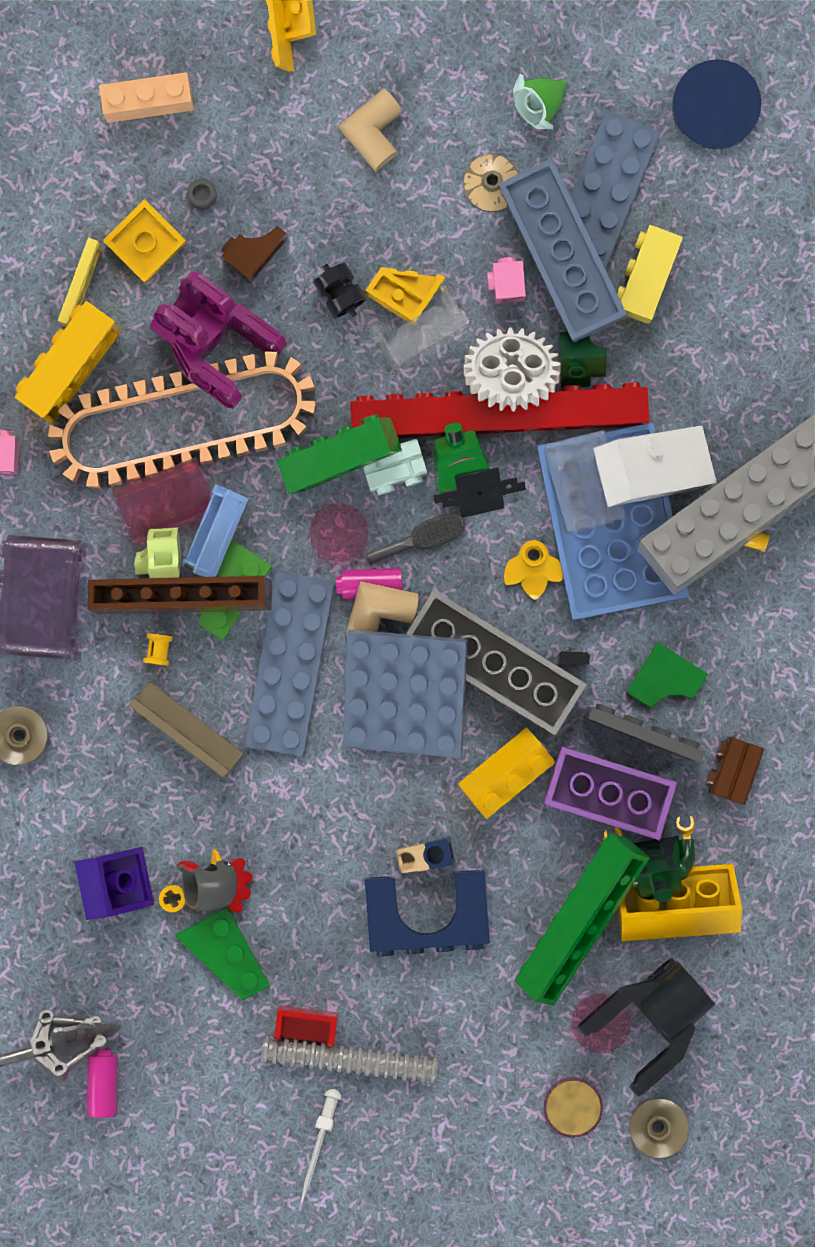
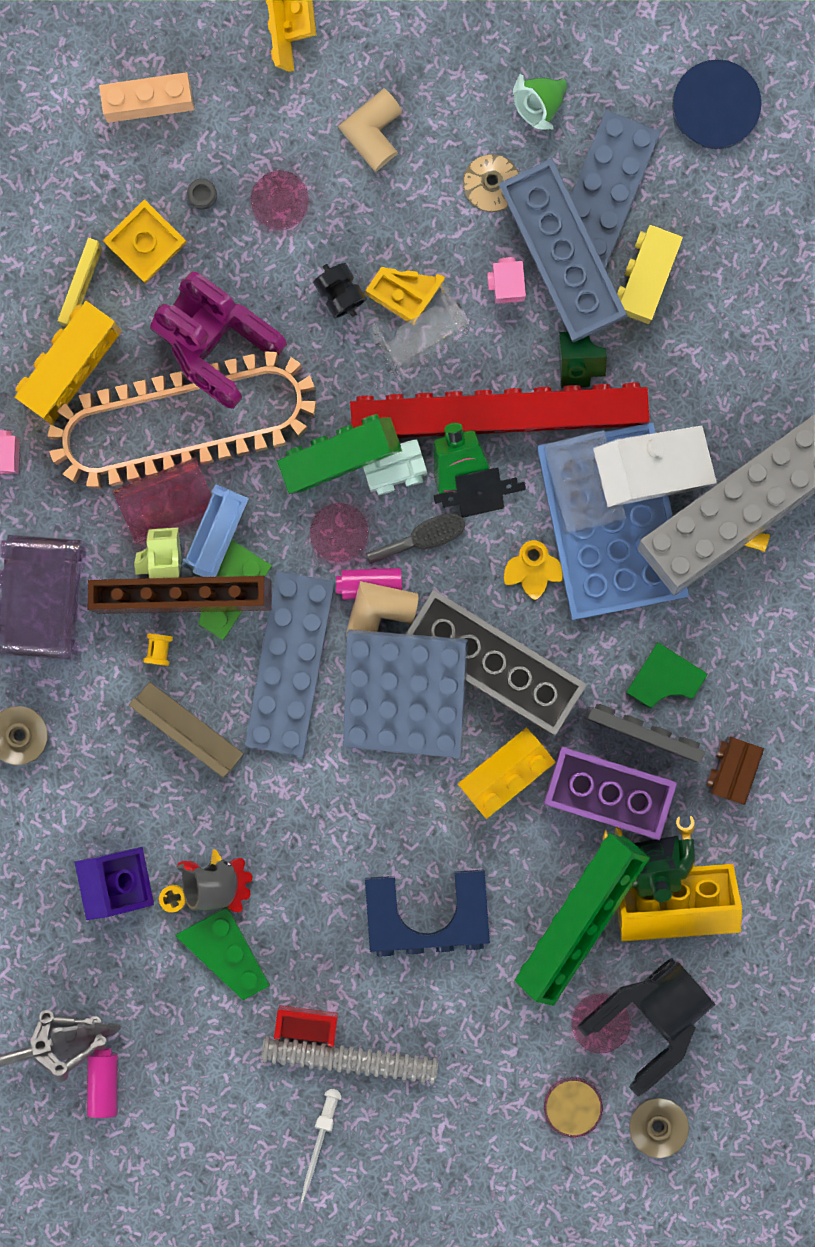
reddish brown arch [221,226,288,284] -> none
leg [395,836,455,873] -> none
white gear [464,328,561,412] -> none
black tile [558,651,590,665] -> none
none -> clear pink tile [250,170,310,230]

